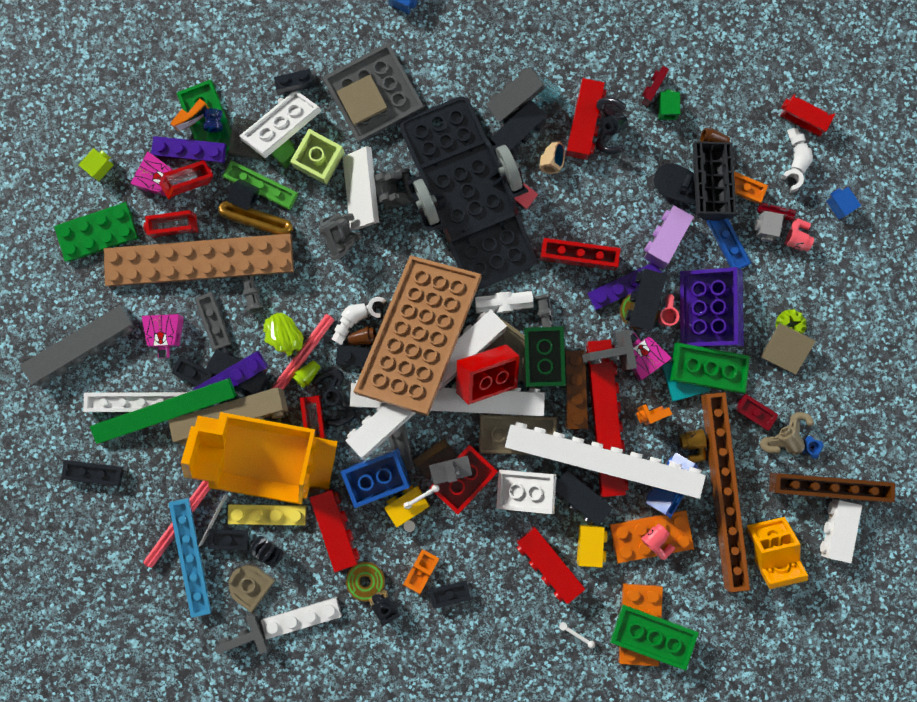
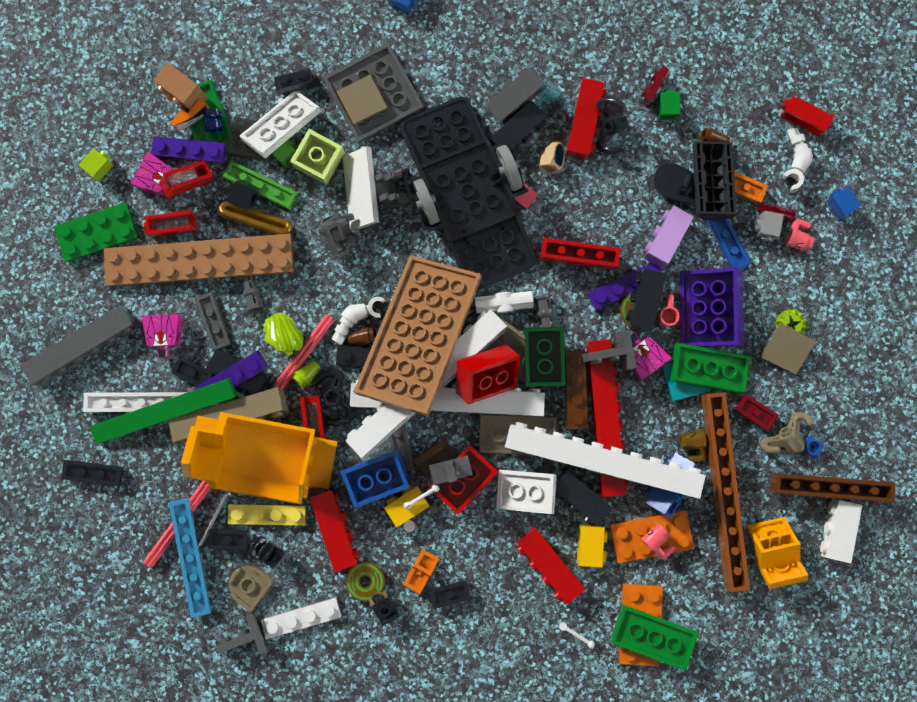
orange bracket [636,404,672,426] -> none
none -> medium nougat brick [154,63,208,112]

